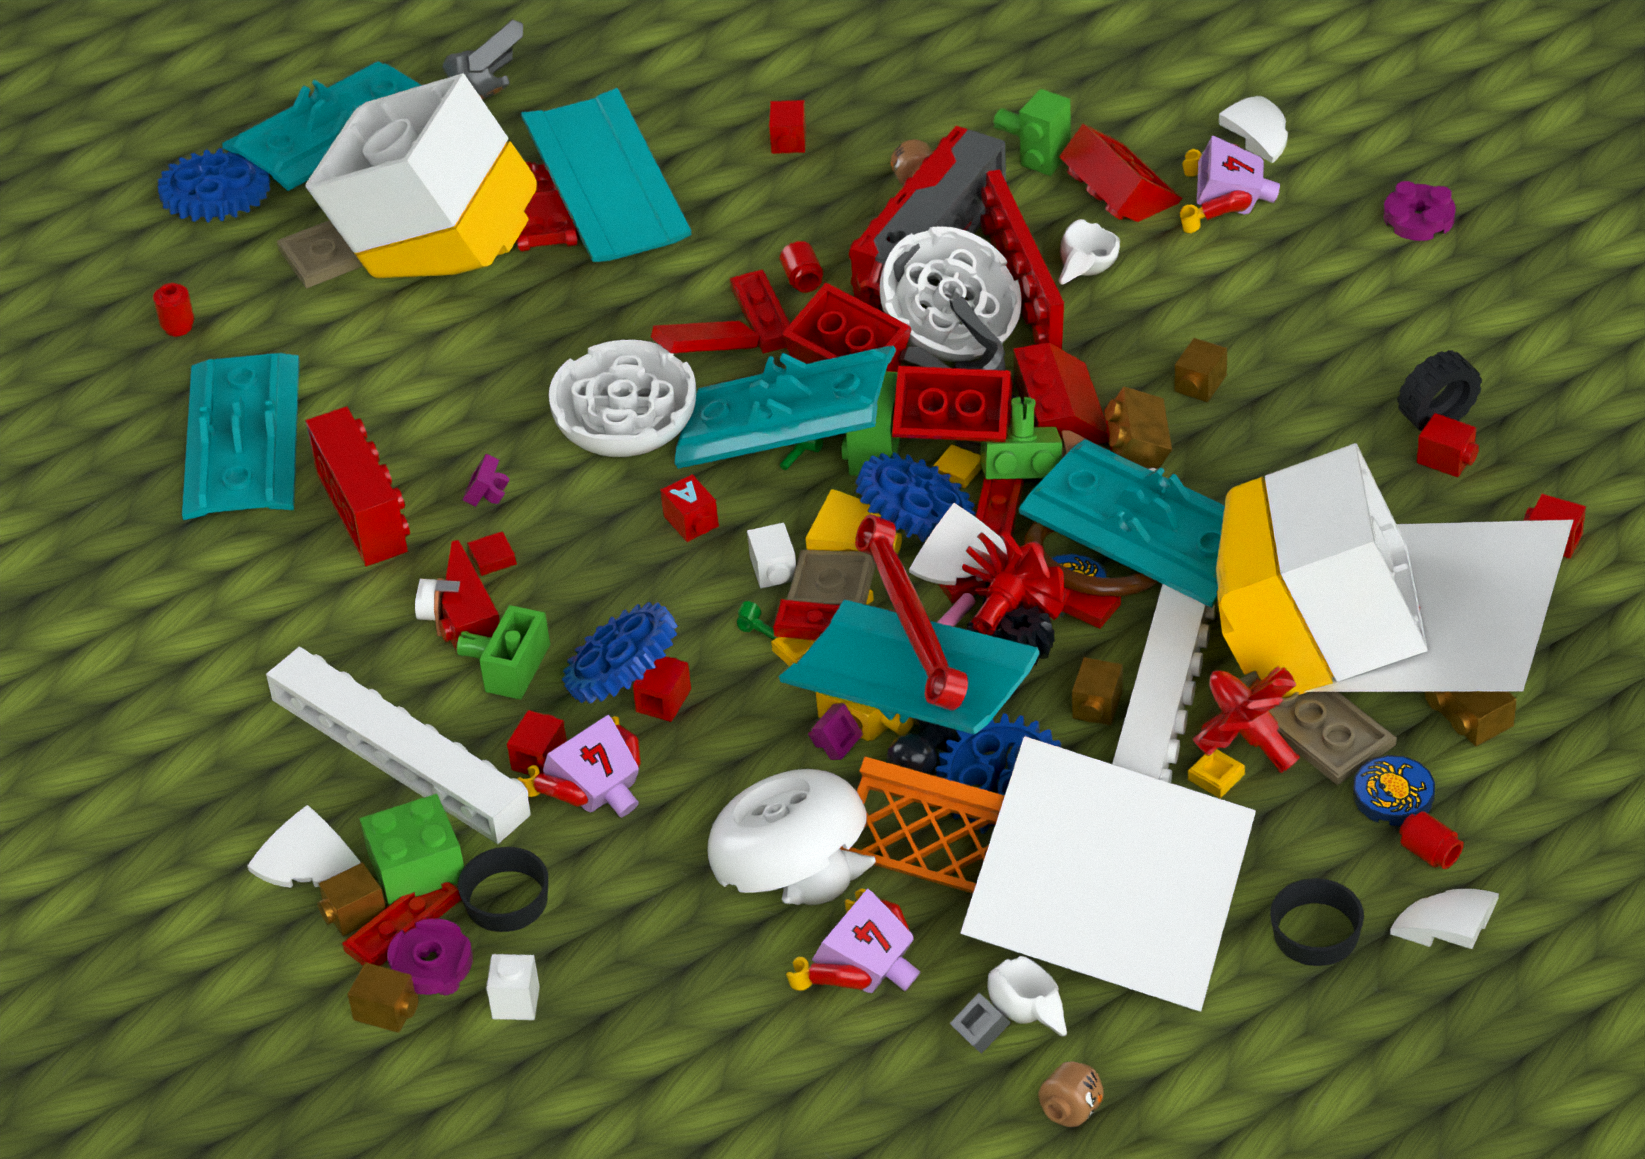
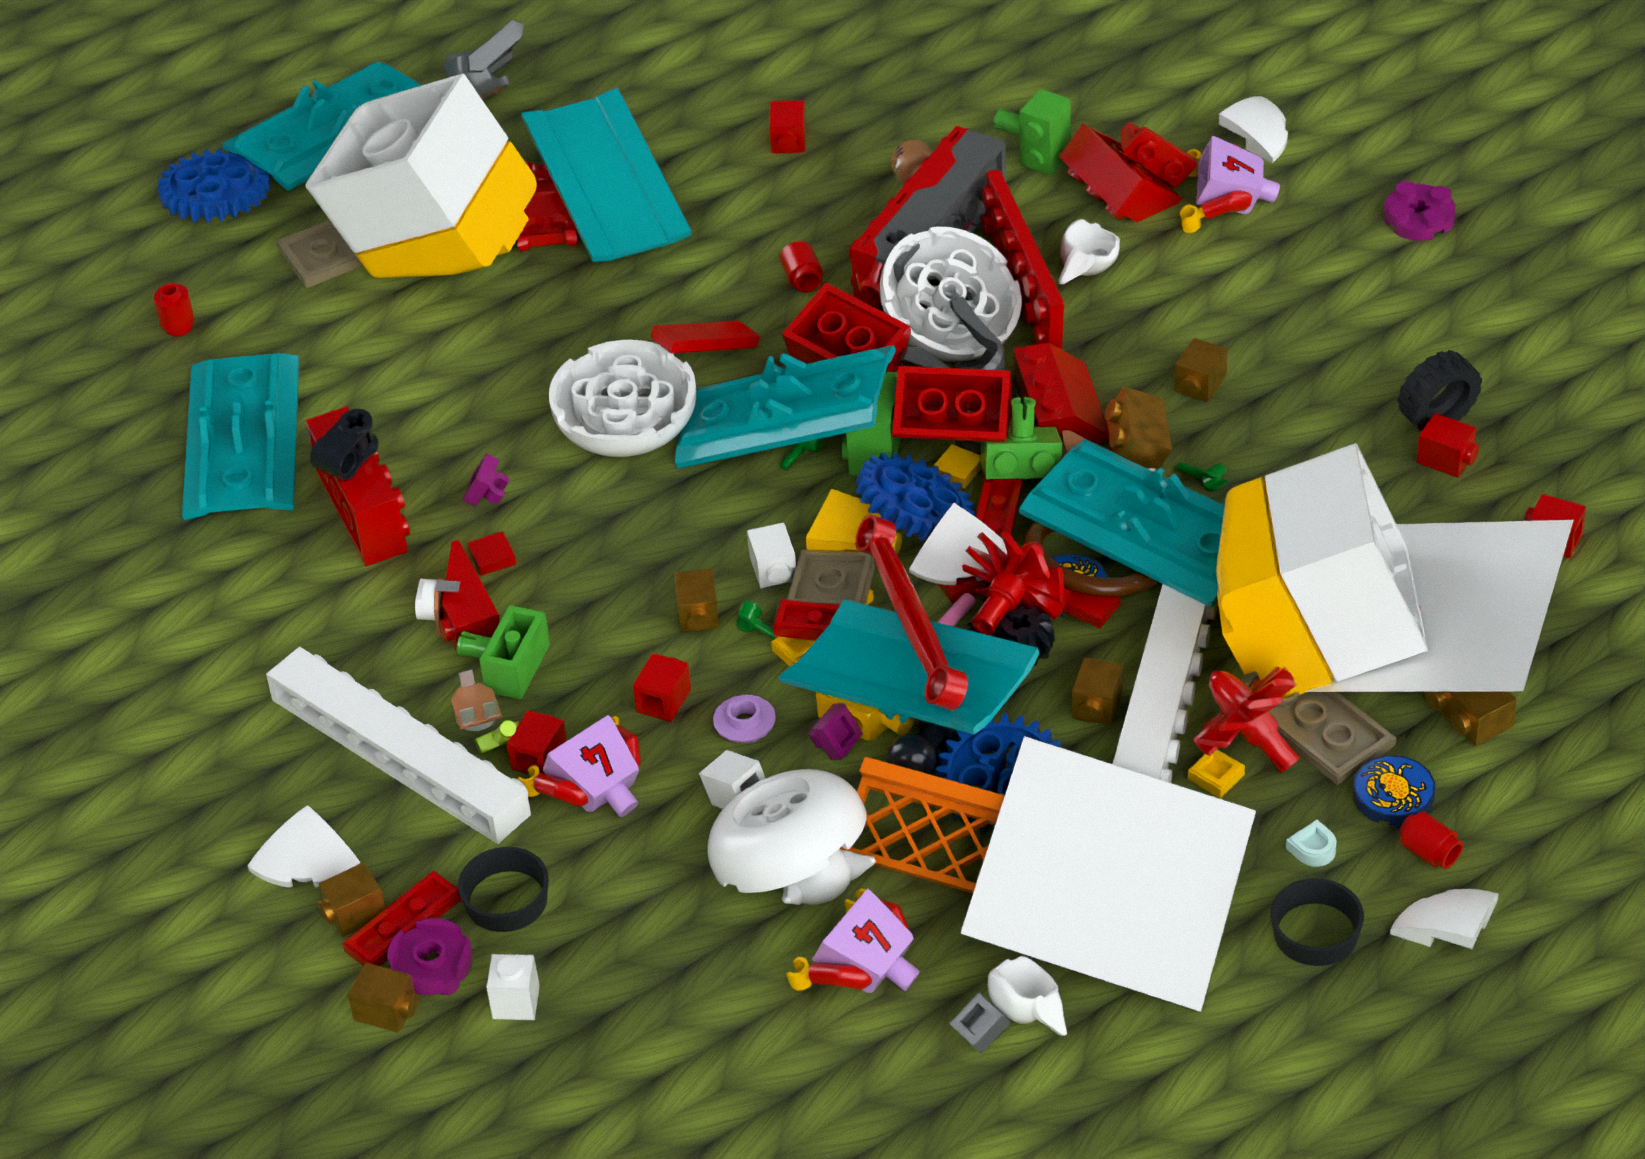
bright green brick [359,794,464,905] -> none
blue gear [562,602,678,704] -> none
red brick [660,474,719,542] -> none
red tile [730,269,790,354] -> none
medium nougat head [1038,1061,1104,1127] -> none
none -> black piece [310,409,379,481]
none -> nougat piece [451,670,503,731]
none -> lime piece [474,720,519,755]
none -> pearl gold brick [674,568,719,632]
none -> white brick [699,750,766,809]
none -> lavender piece [713,695,776,744]
none -> red bracket [1120,122,1197,188]
none -> green hand [1176,462,1228,492]
none -> light aqua tile [1286,820,1336,867]

